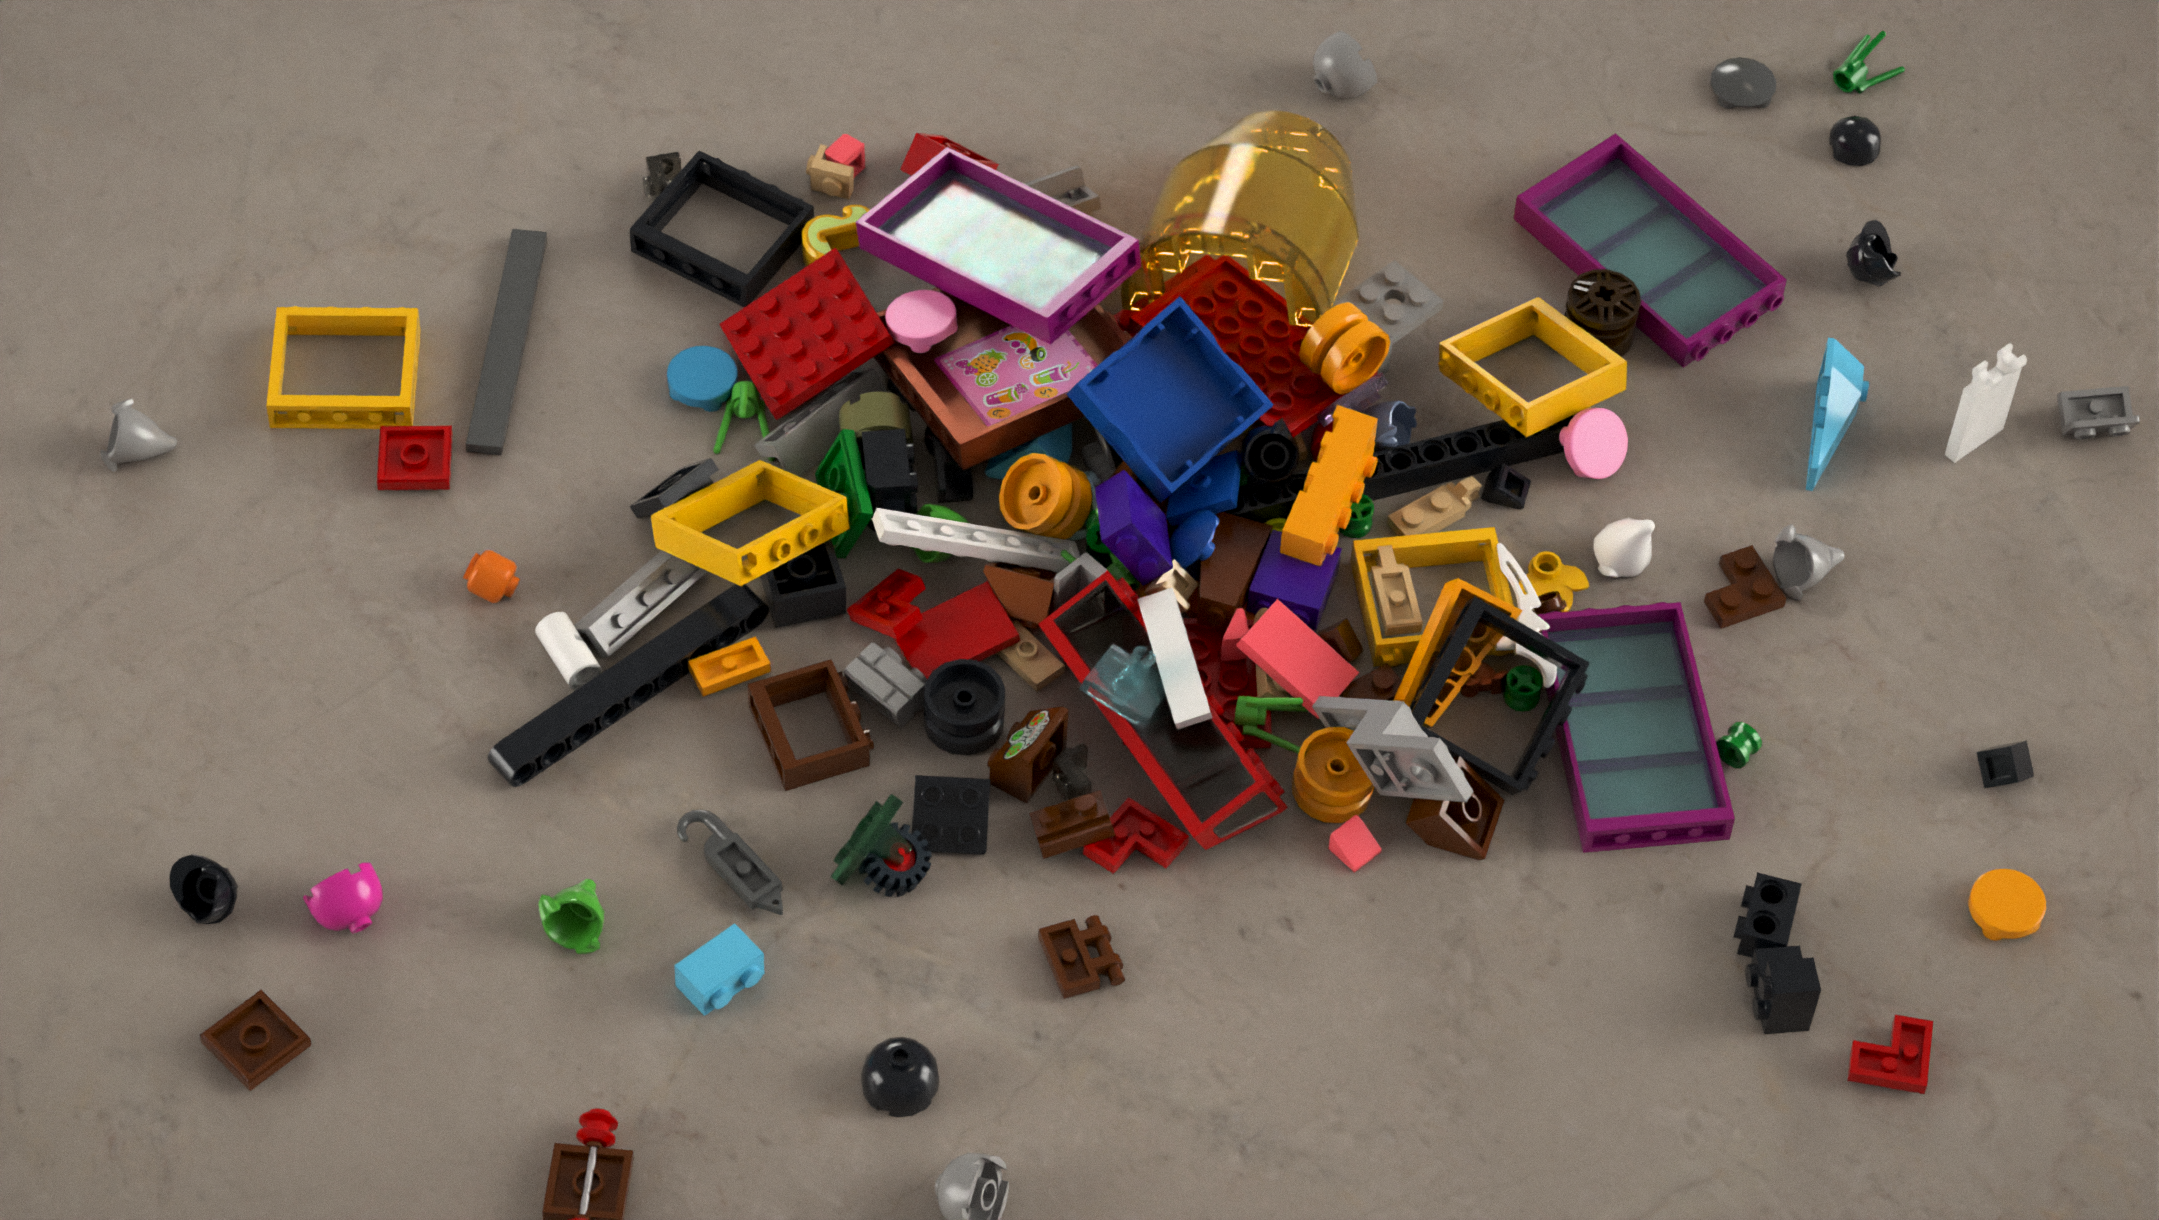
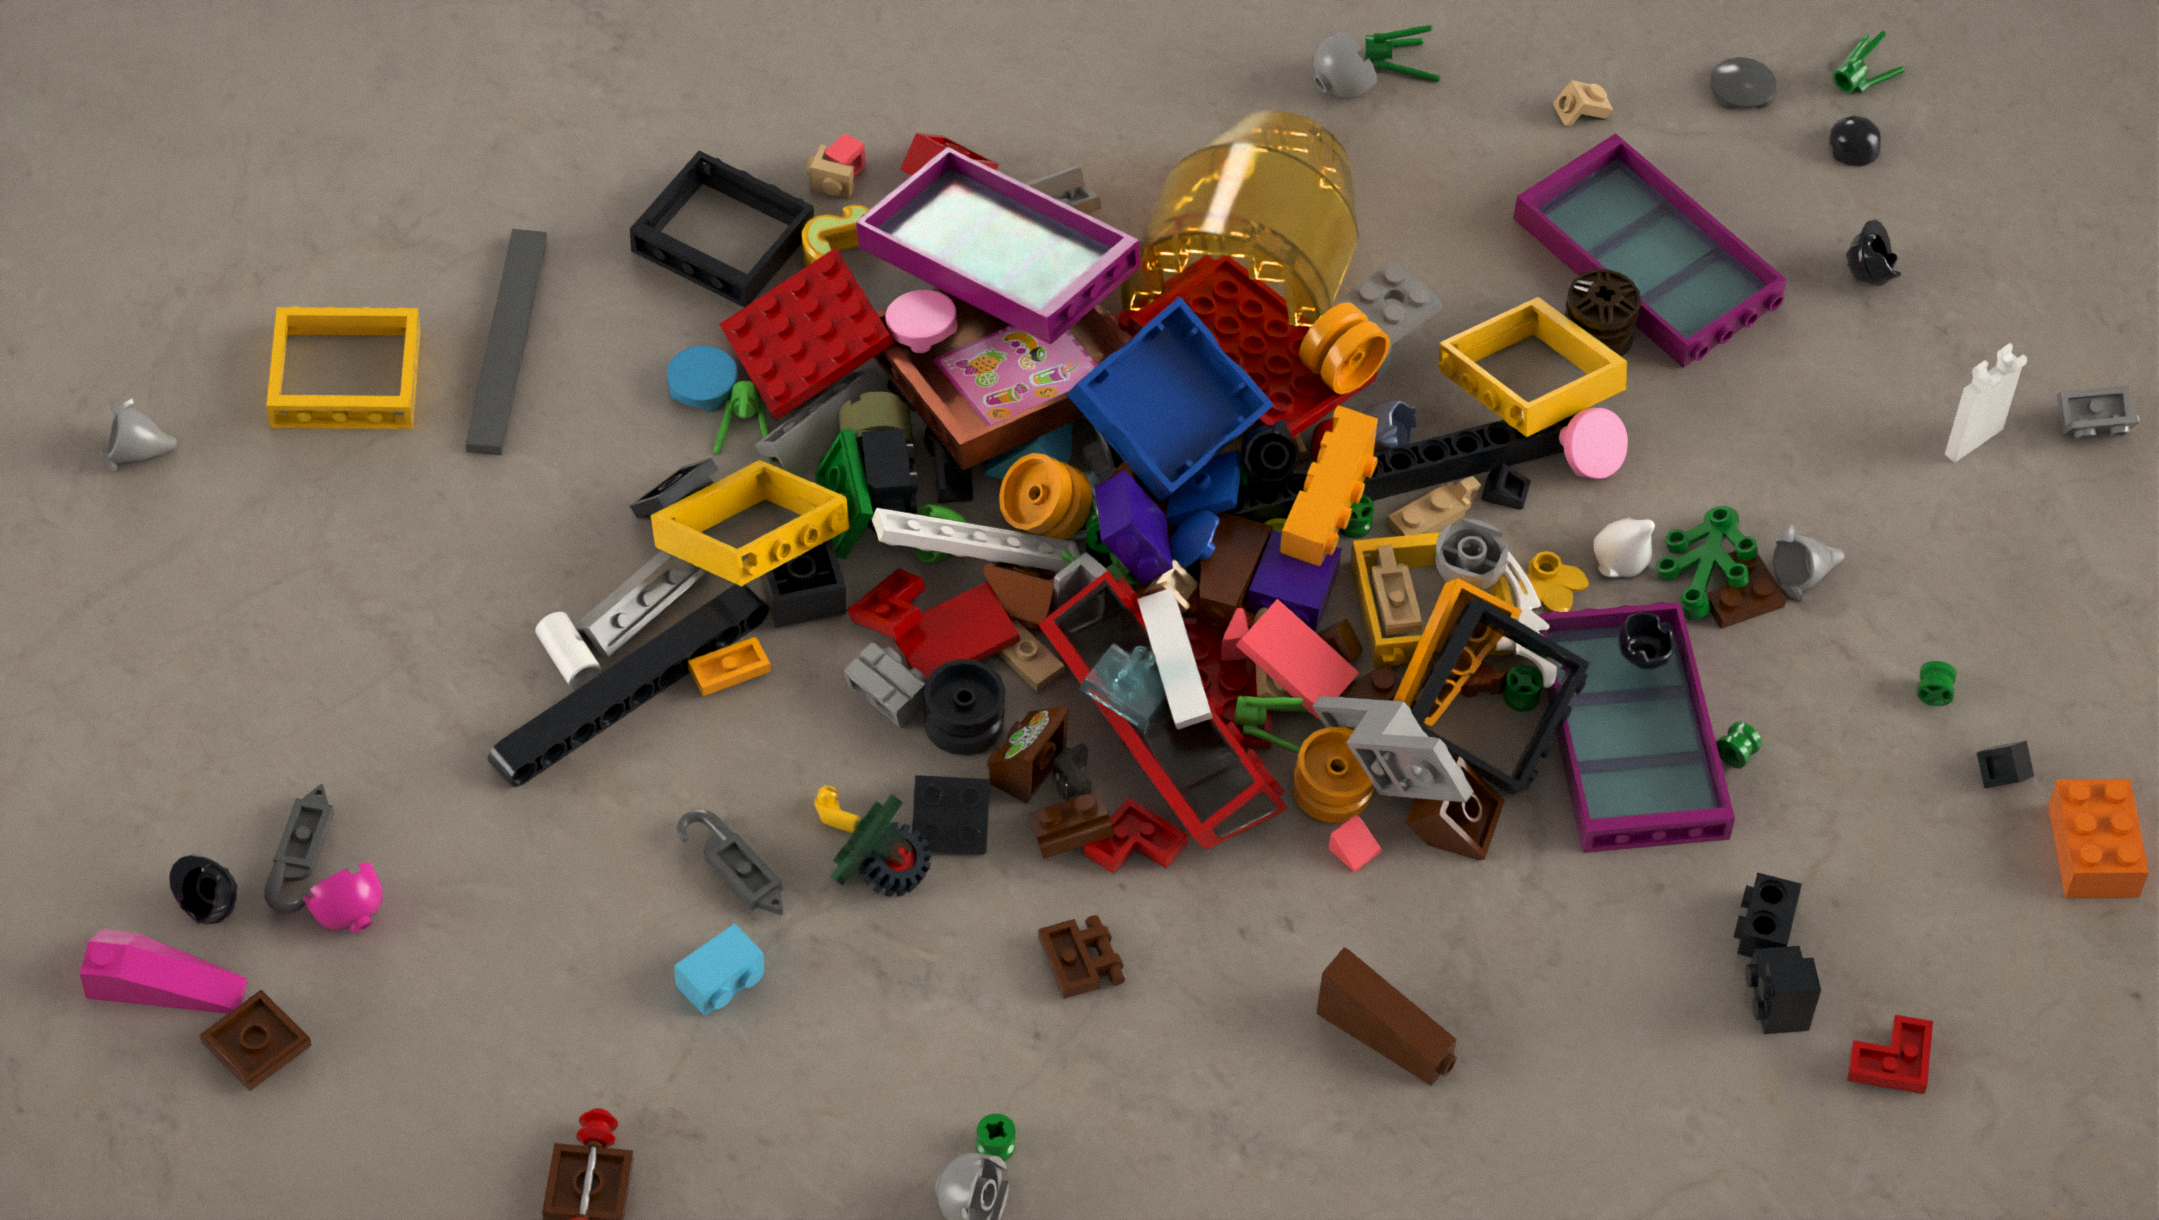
red plate [377,425,453,490] -> none
orange head [463,550,520,603] -> none
bright green hat [538,879,605,954] -> none
clear smoke bracket [642,152,681,202] -> none
reddish brown window [748,659,874,791] -> none
black cylinder [861,1037,939,1117] -> none
plate [1317,372,1389,427] -> none
reddish brown plate [1533,591,1567,615] -> none
medium azure wedge [1805,338,1869,491] -> none
light orange tile [1968,869,2046,941] -> none
none -> dark pink wedge [80,929,247,1014]
none -> dark grey plate [264,784,334,913]
none -> yellow arm [814,786,860,834]
none -> green wheel [976,1113,1016,1161]
none -> reddish brown slope [1316,947,1457,1086]
none -> green plant [1365,25,1441,82]
none -> light grey cylinder [1435,519,1509,590]
none -> tan bracket [1553,80,1613,127]
none -> black hair [1618,612,1674,670]
none -> green plant [1656,506,1758,620]
none -> green wheel [1917,661,1957,706]
none -> orange brick [2048,779,2149,898]

